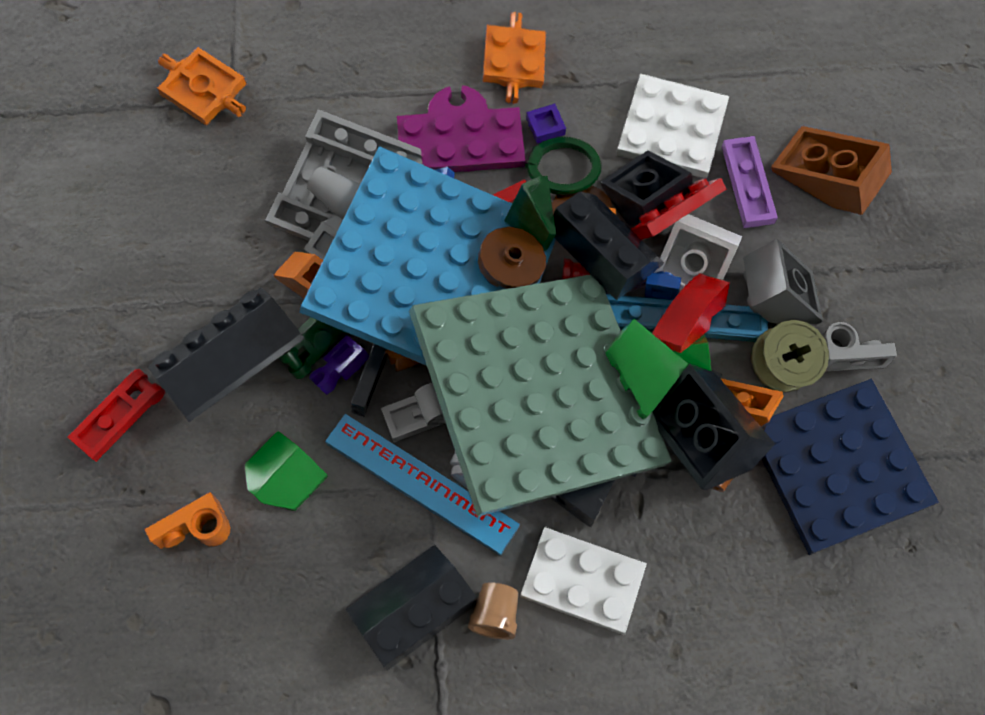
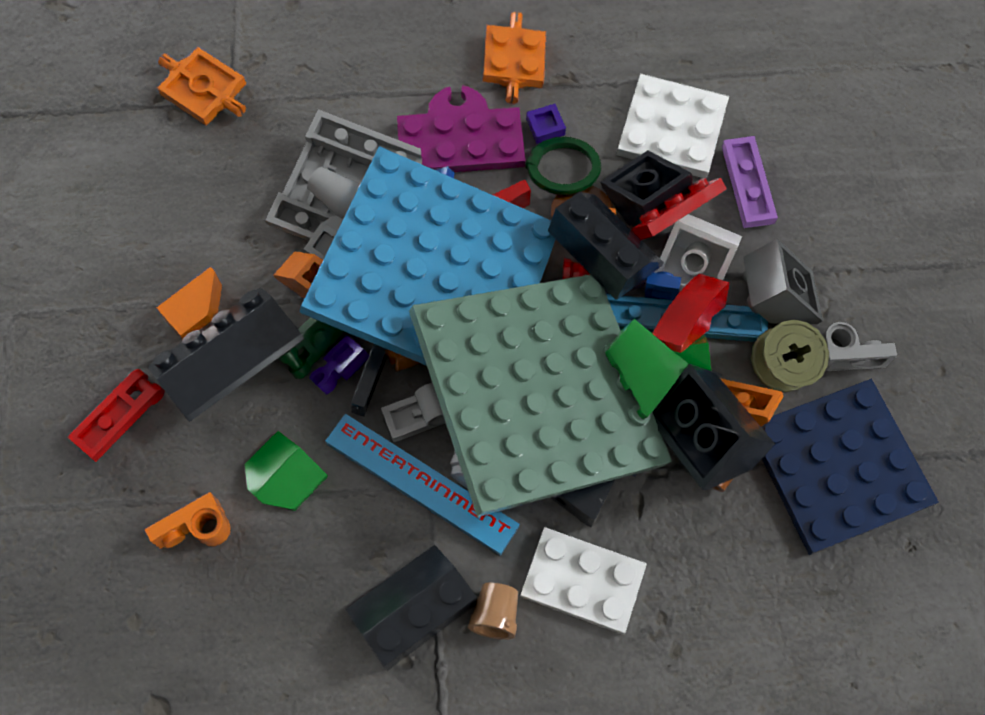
reddish brown plate [477,227,546,289] -> none
dark green slope [504,176,556,251] -> none
dark orange slope [771,126,892,215] -> none
none -> orange slope [156,267,222,341]

